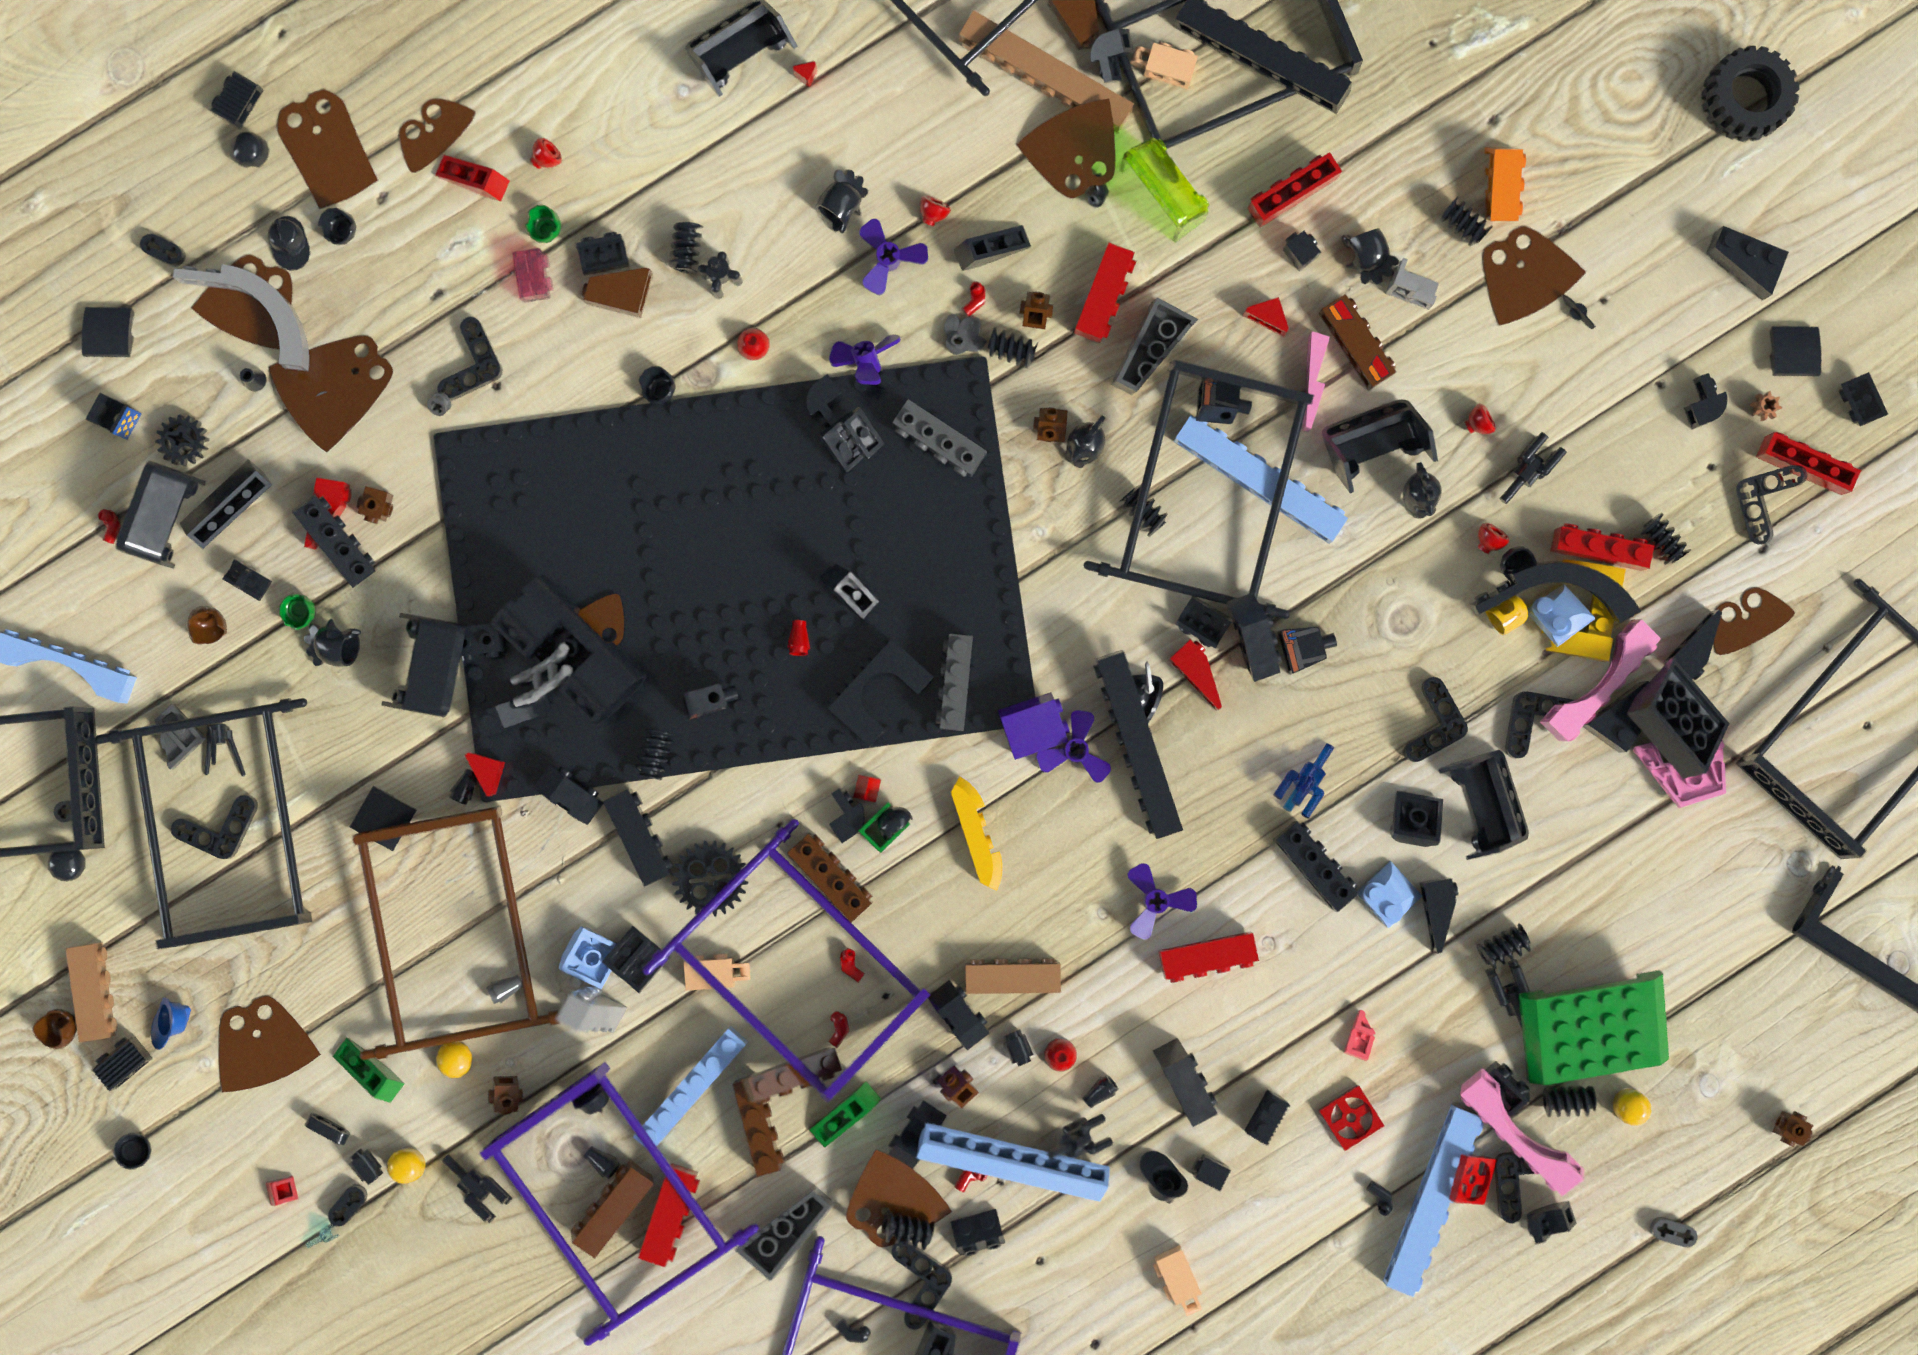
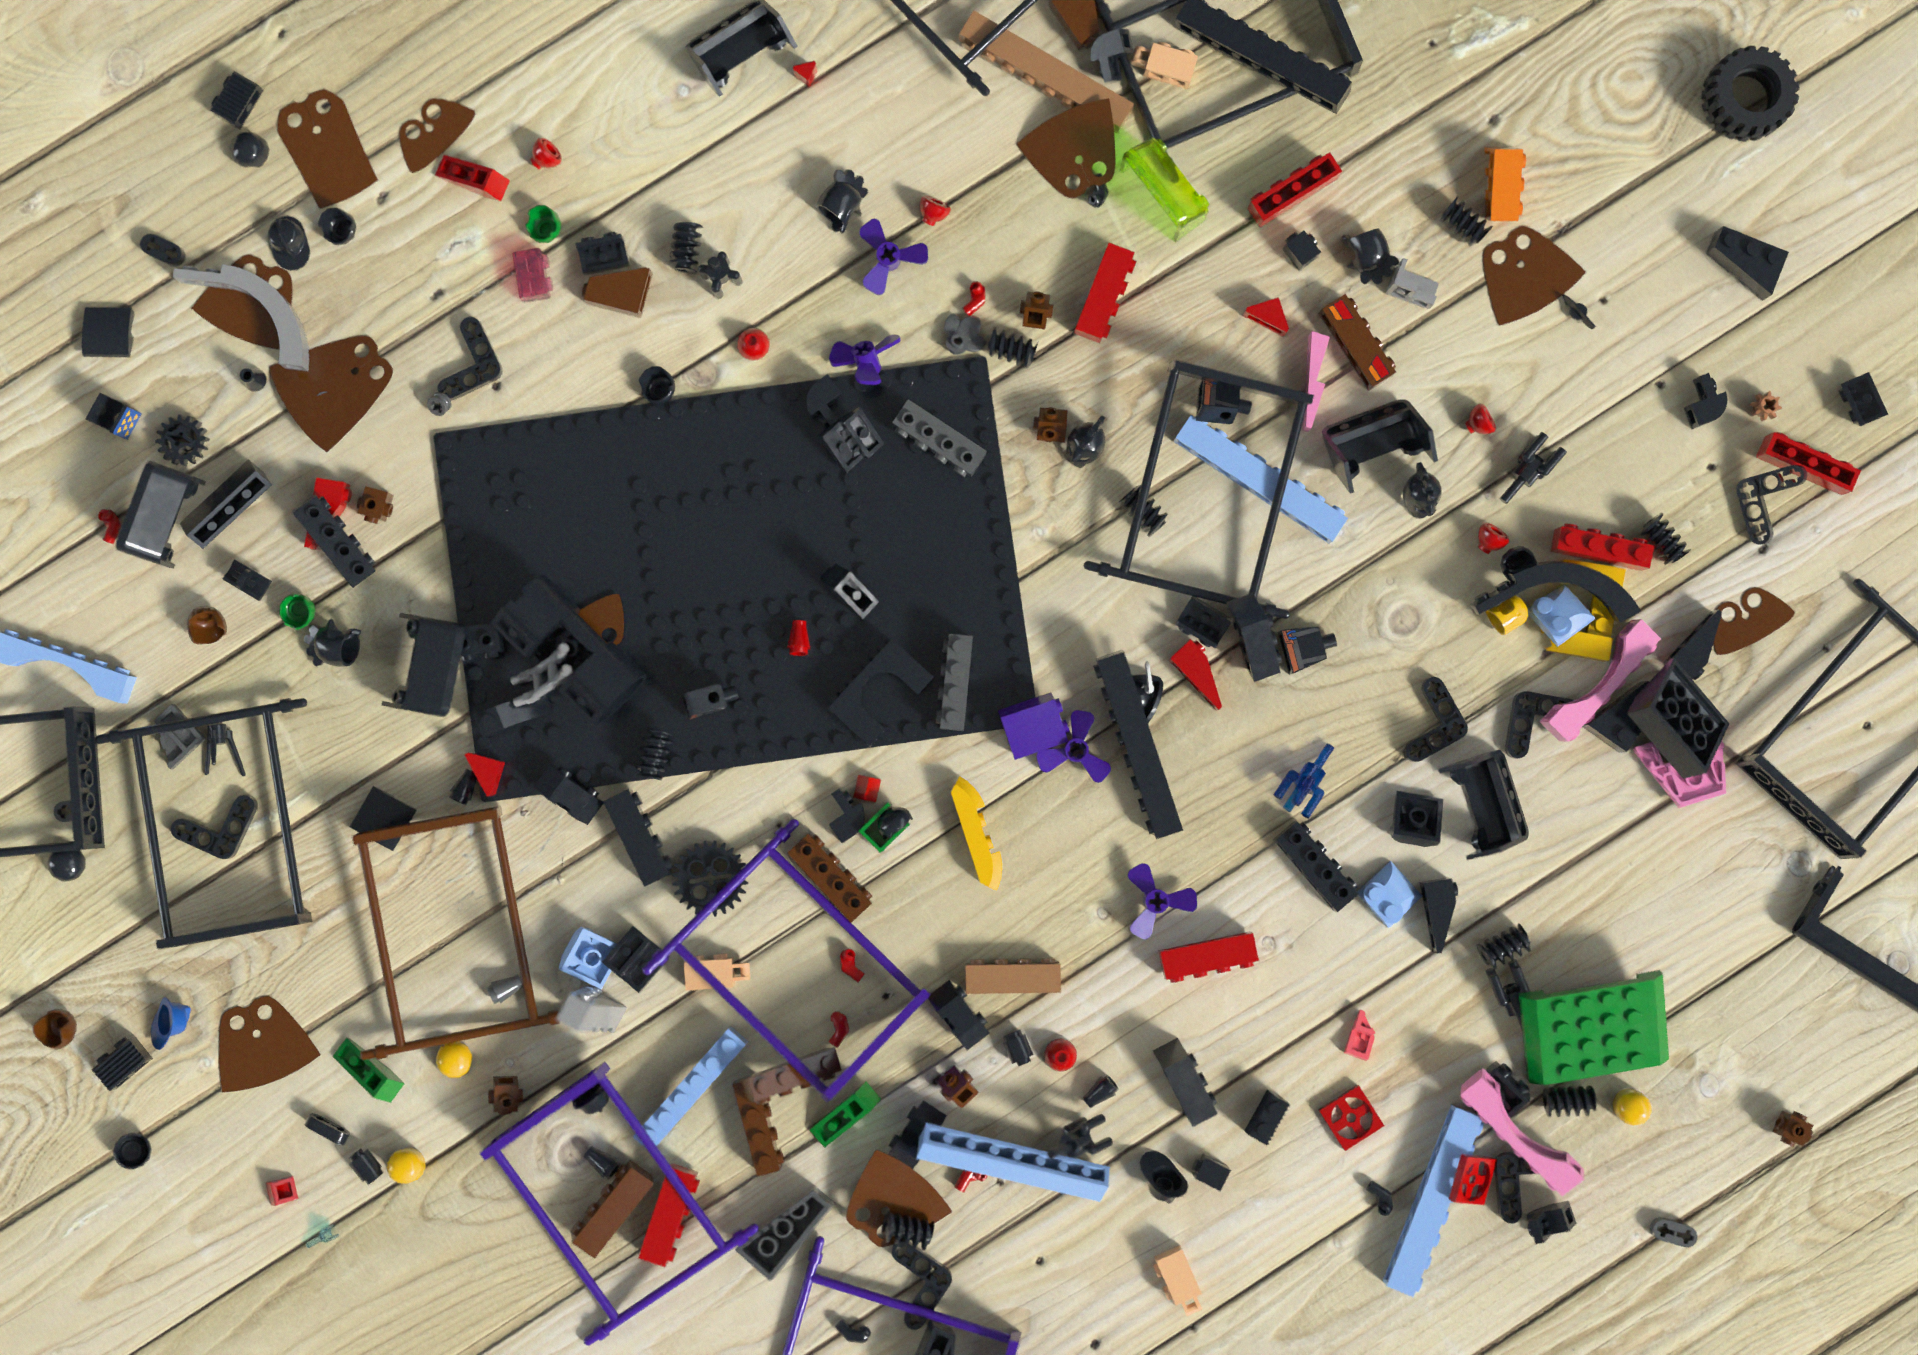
medium nougat brick [66,942,117,1043] -> none
black beam [328,1185,368,1227] -> none
black plant [442,1154,513,1223] -> none
black bracket [950,1209,1005,1256] -> none
black slope [954,225,1031,271] -> none
dark grey wedge [1111,297,1198,395] -> none
black slope [1769,326,1822,376] -> none

